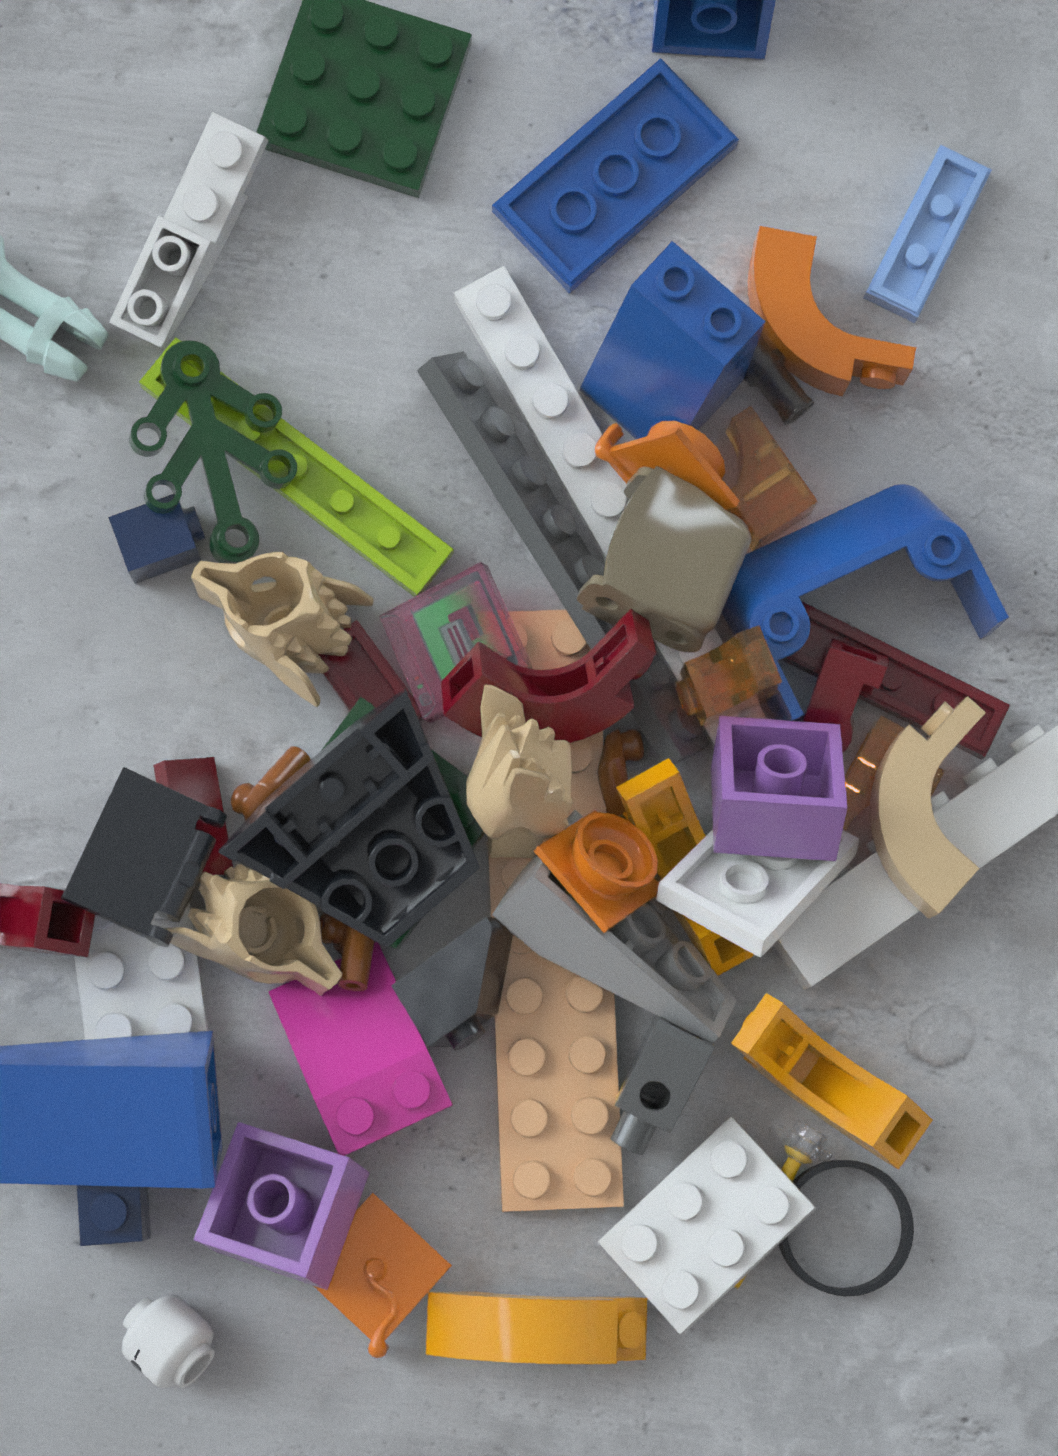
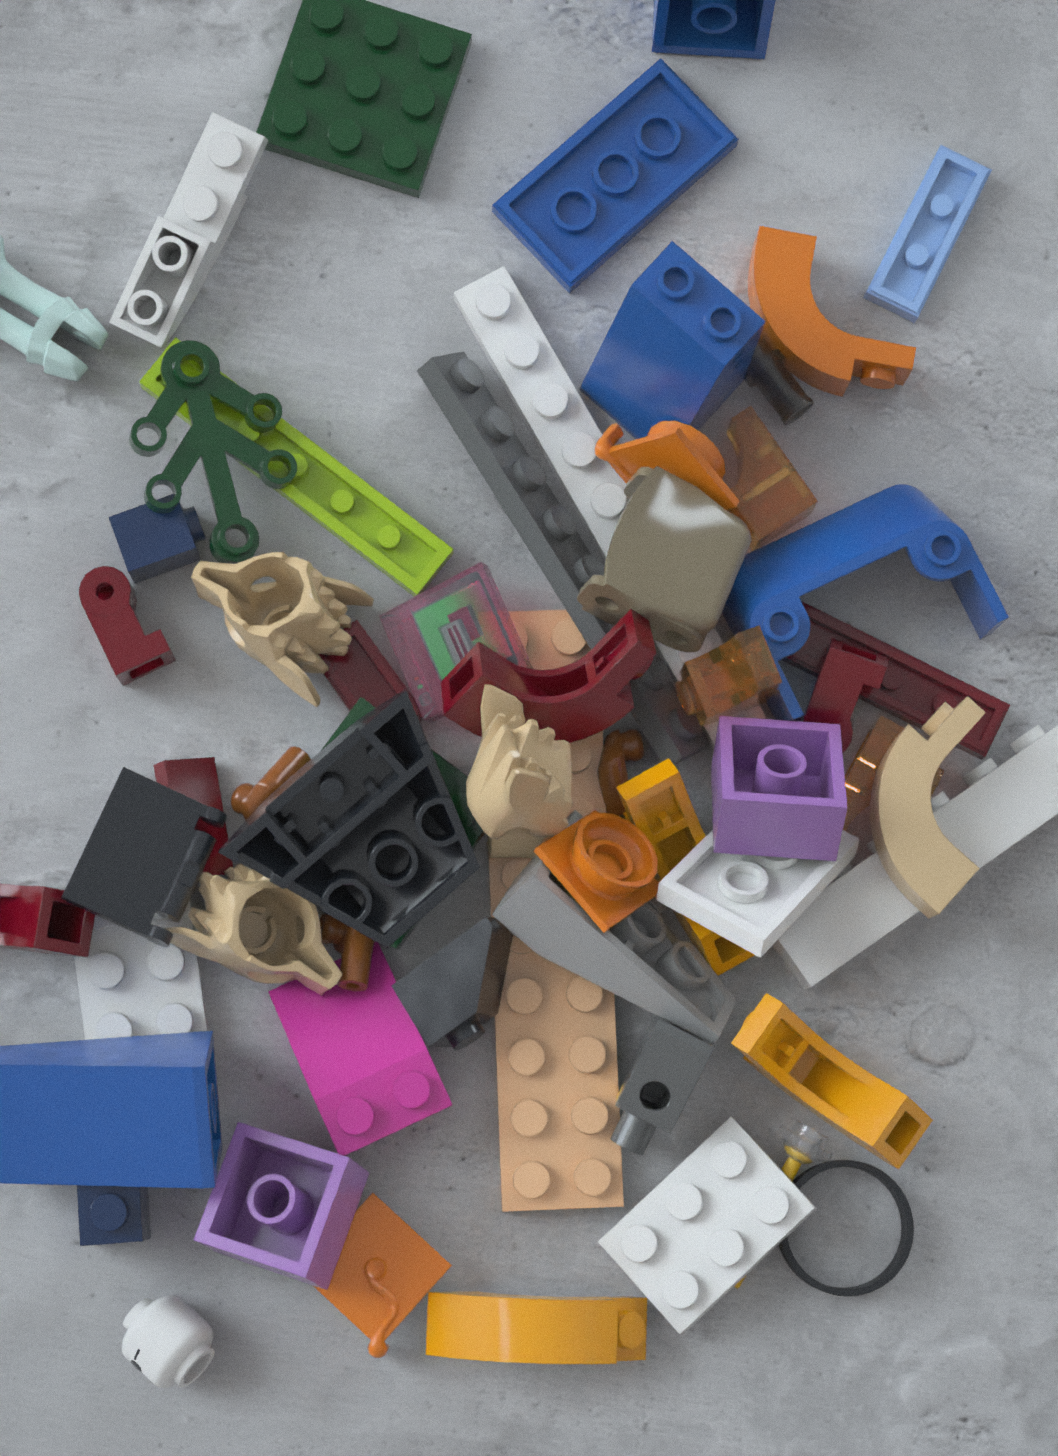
none -> dark red leg [79,566,176,686]

